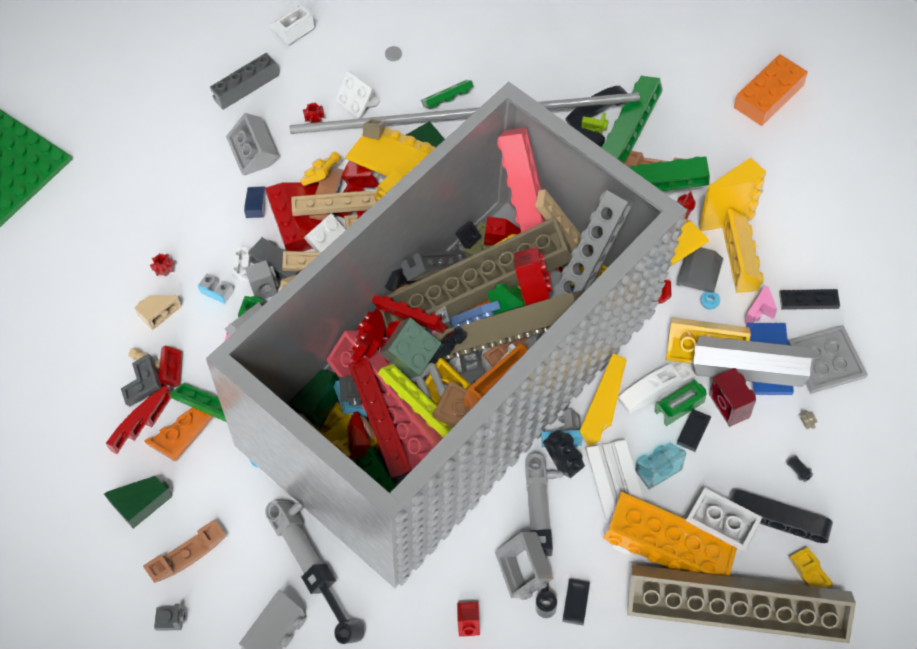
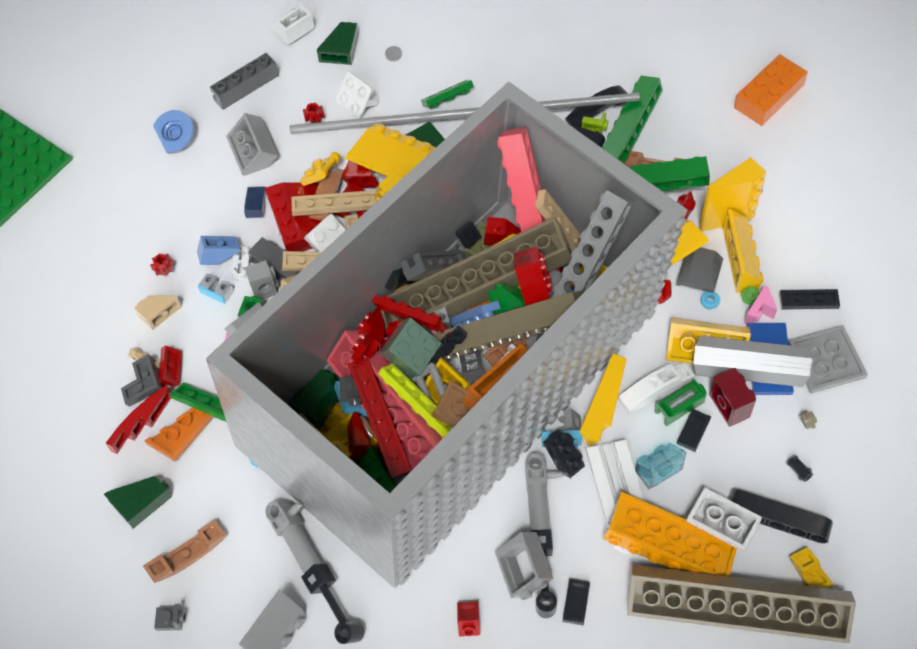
dark tan slope [363,118,386,140] -> none
none -> medium blue hat [153,110,194,153]
none -> medium blue slope [197,236,240,265]
none -> dark green slope [317,22,359,65]
none -> bright green plate [741,286,760,305]

